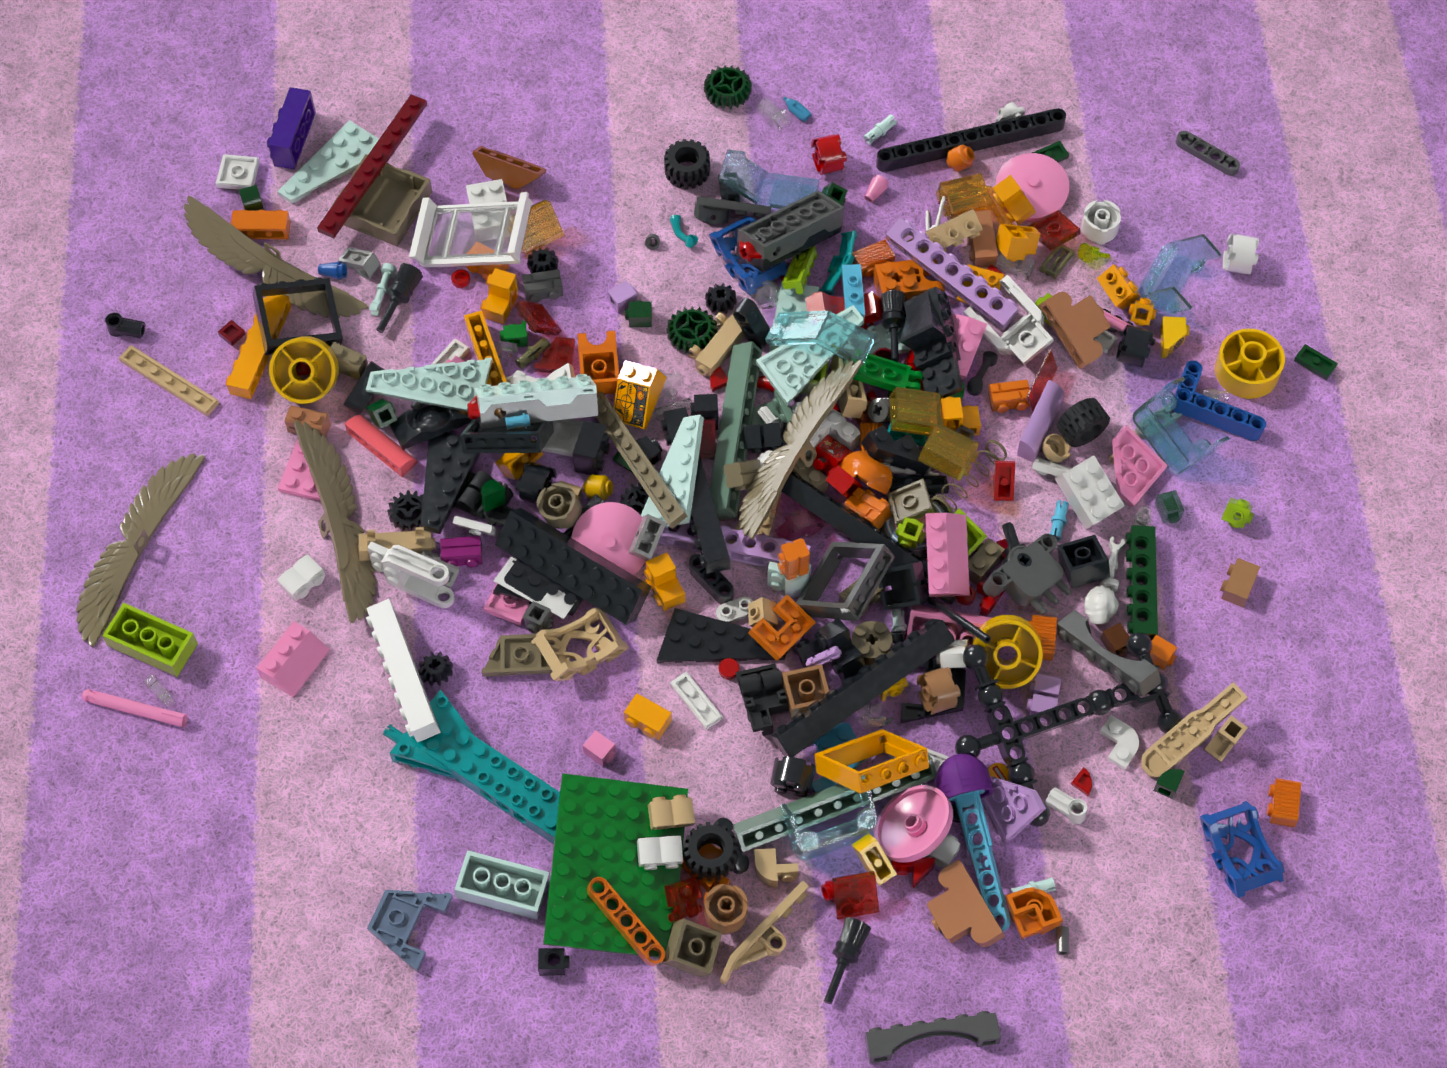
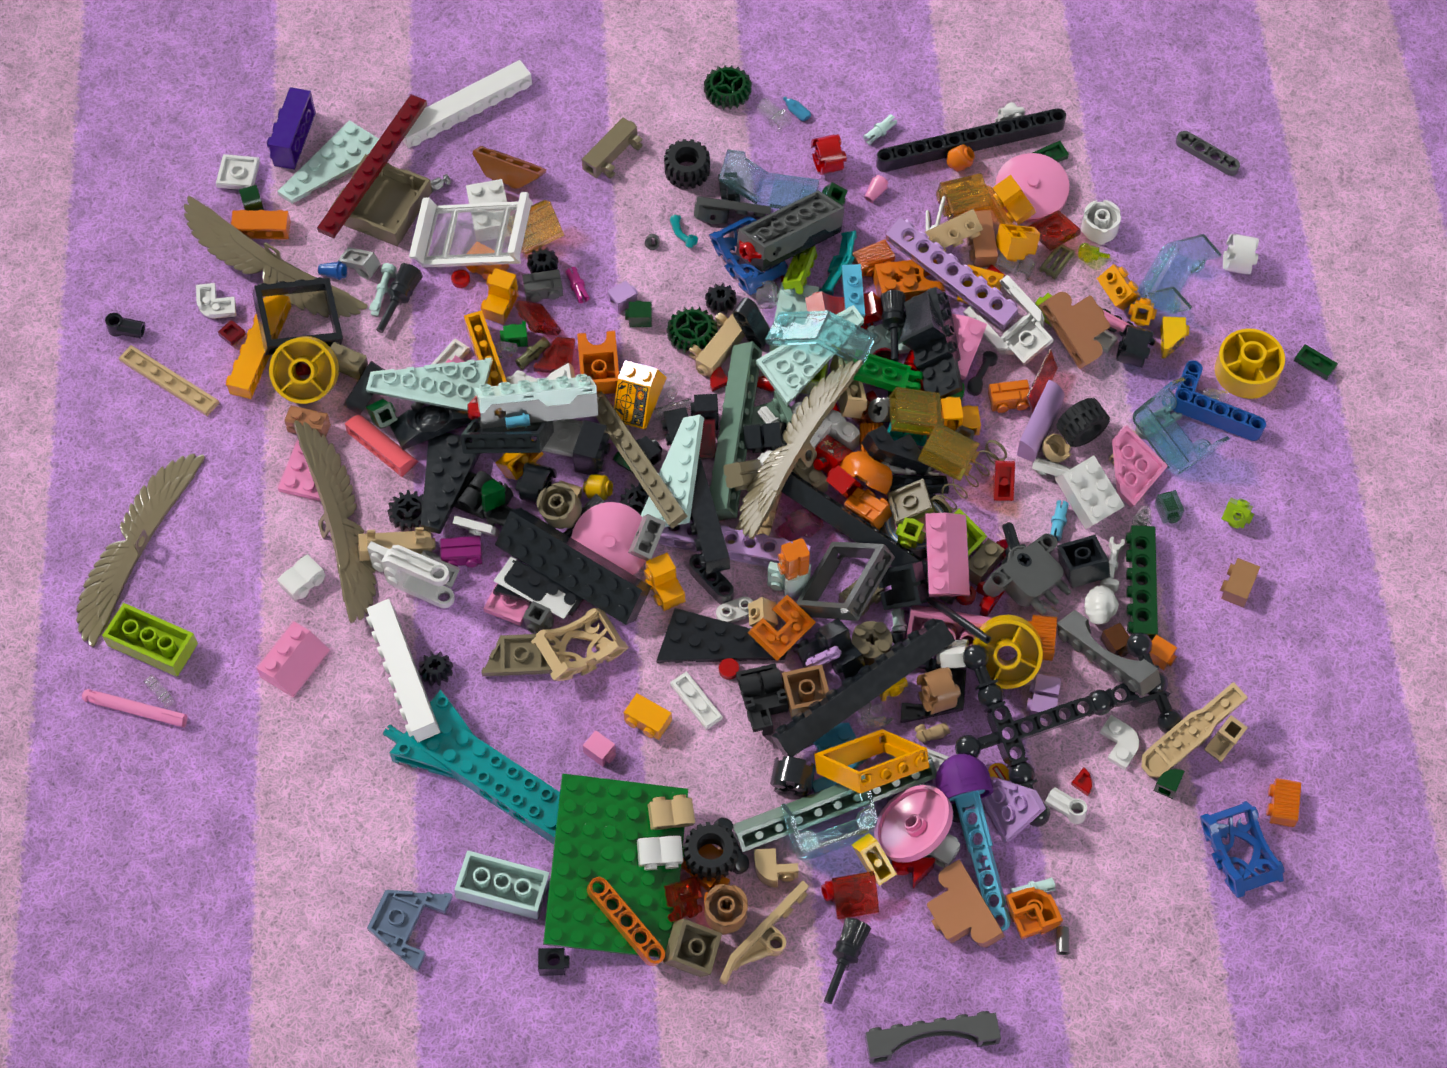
none -> white plate [196,283,236,319]
none -> white brick [403,60,532,148]
none -> flat silver piece [431,174,451,192]
none -> dark pink pin [565,267,590,303]
none -> dark tan brick [582,117,643,179]
none -> tan arm [915,722,950,744]

